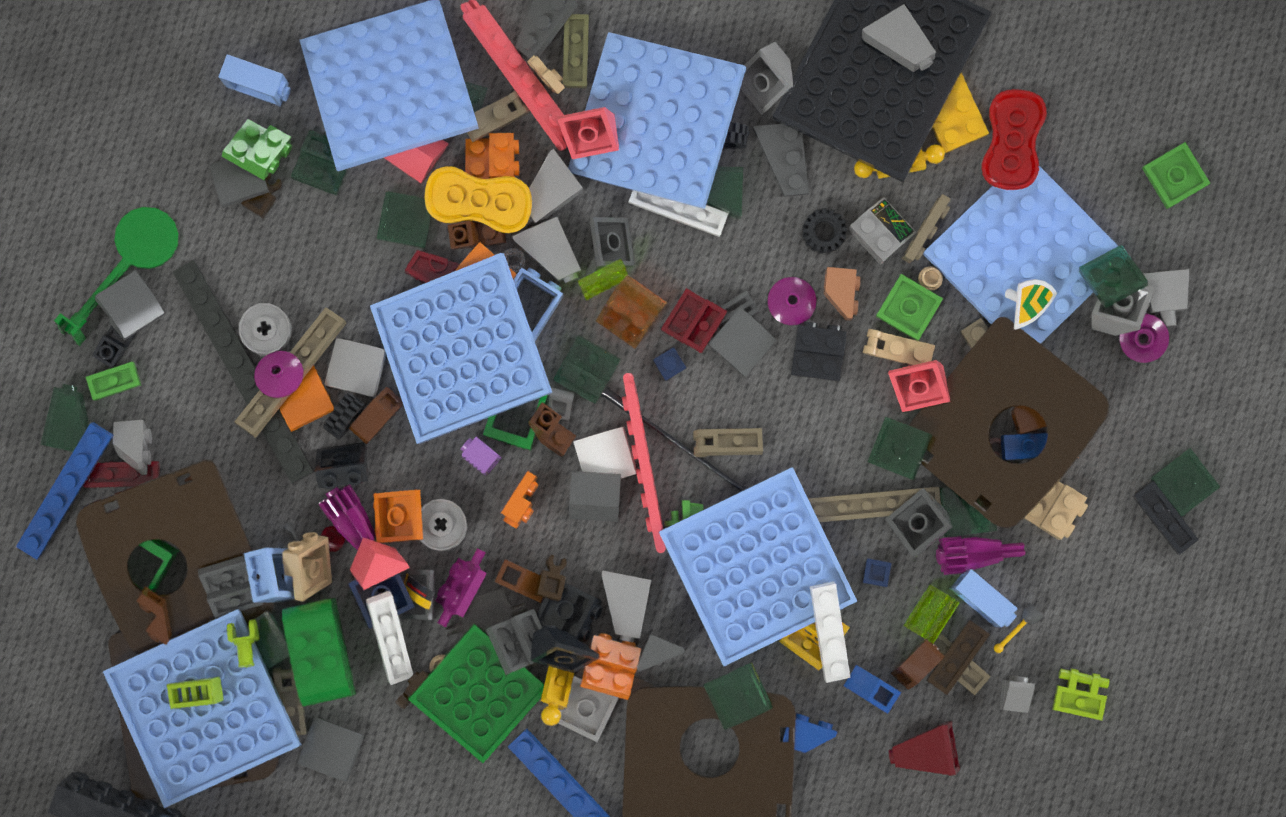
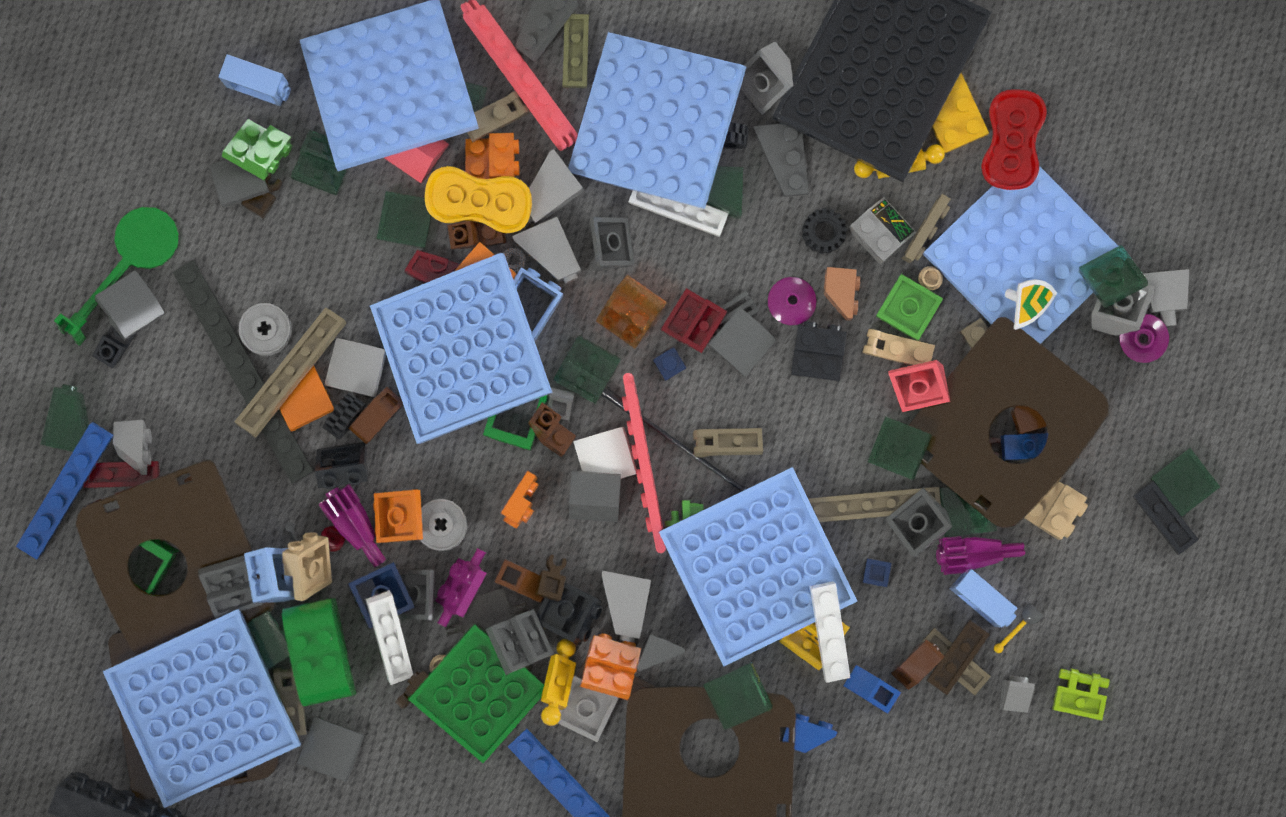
bright green plate [86,362,142,401] -> none
reddish brown slope [136,586,172,645] -> none
lime slope [167,677,223,709] -> none
lime piece [227,619,259,668] -> none
magenta dish [255,351,304,398] -> none
coral slope [350,538,409,590] -> none
sticker [404,573,434,610] -> none
medium lavender brick [460,437,501,476] -> none
tan plate [527,55,565,94] -> none
black slope [530,625,599,673] -> none
coral slope [557,107,619,160] -> none
clear neon green plate [577,259,629,301] -> none
light grey slope [861,4,936,72] -> none
dark red slope [889,721,960,776] -> none
clear neon green plate [903,585,960,644] -> none
bright green plate [1142,142,1211,209] -> none

